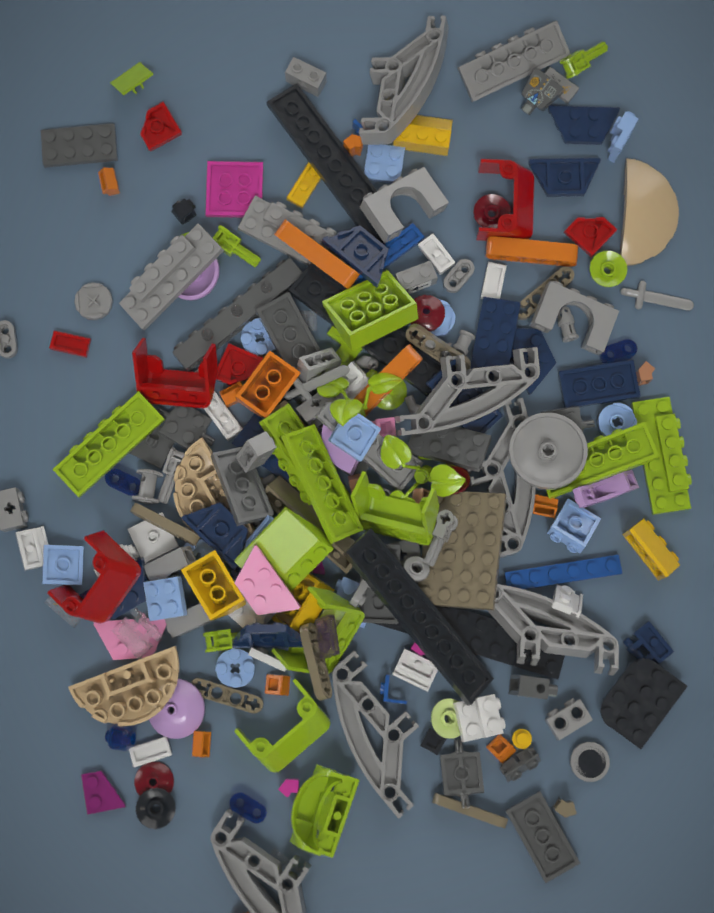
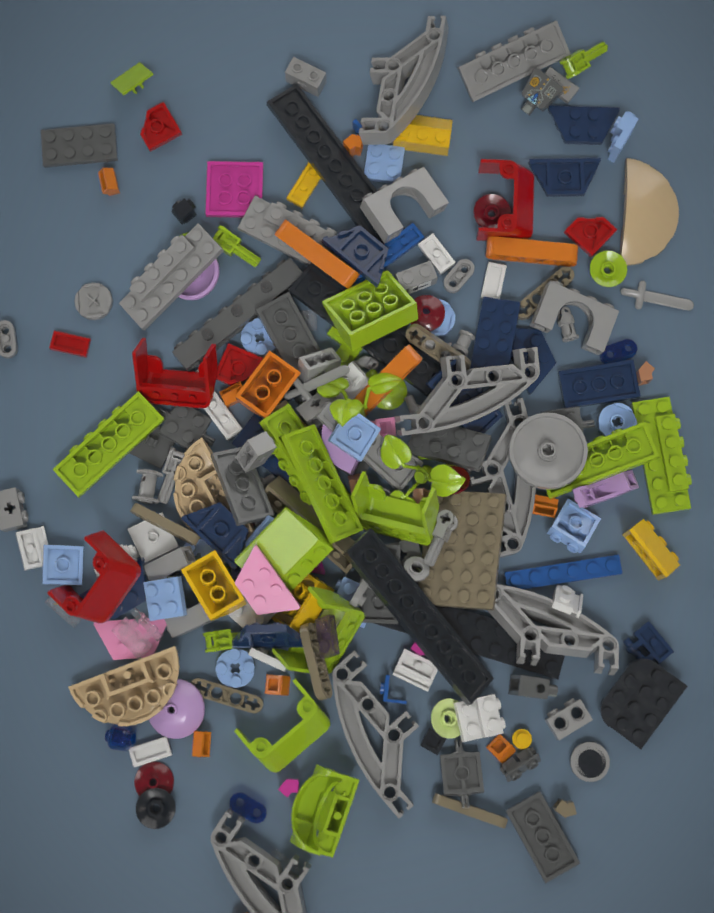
magenta wing [81,771,126,815] -> none
clear blue plate [105,468,141,497] -> none

